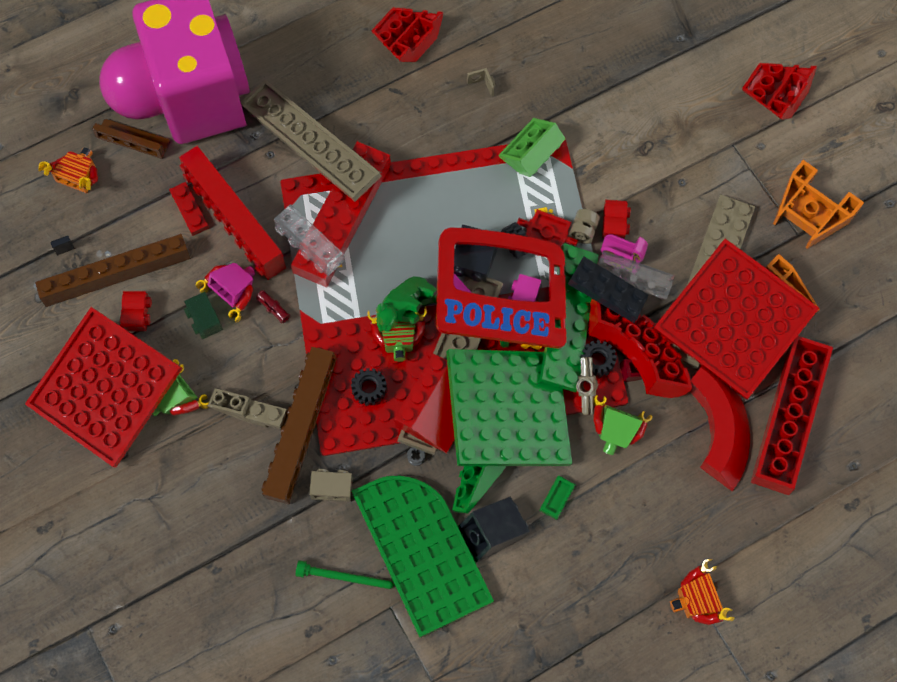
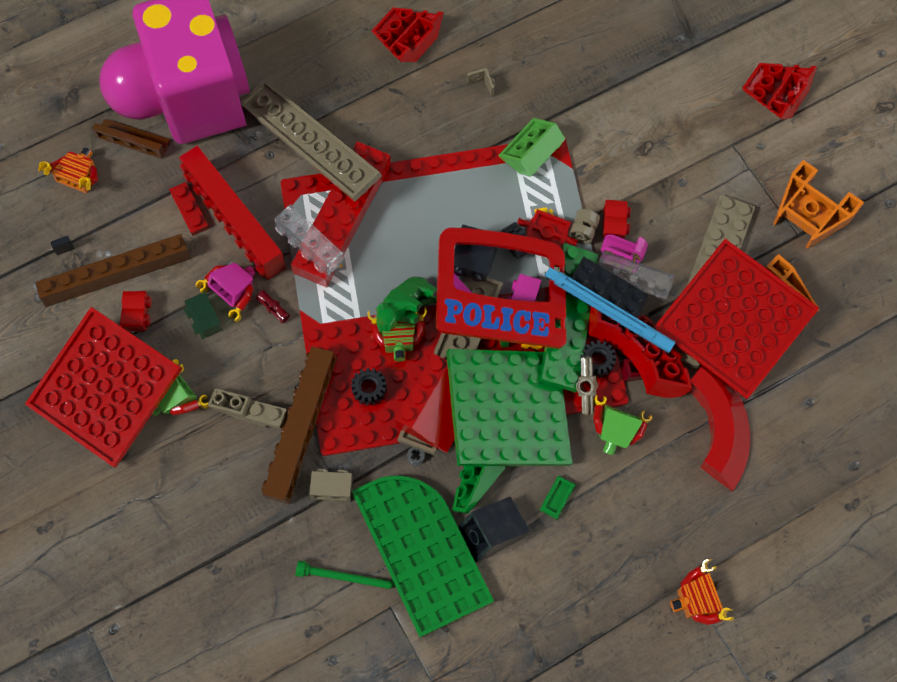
red brick [750,336,833,495] -> none
none -> dark azure piece [545,267,675,353]

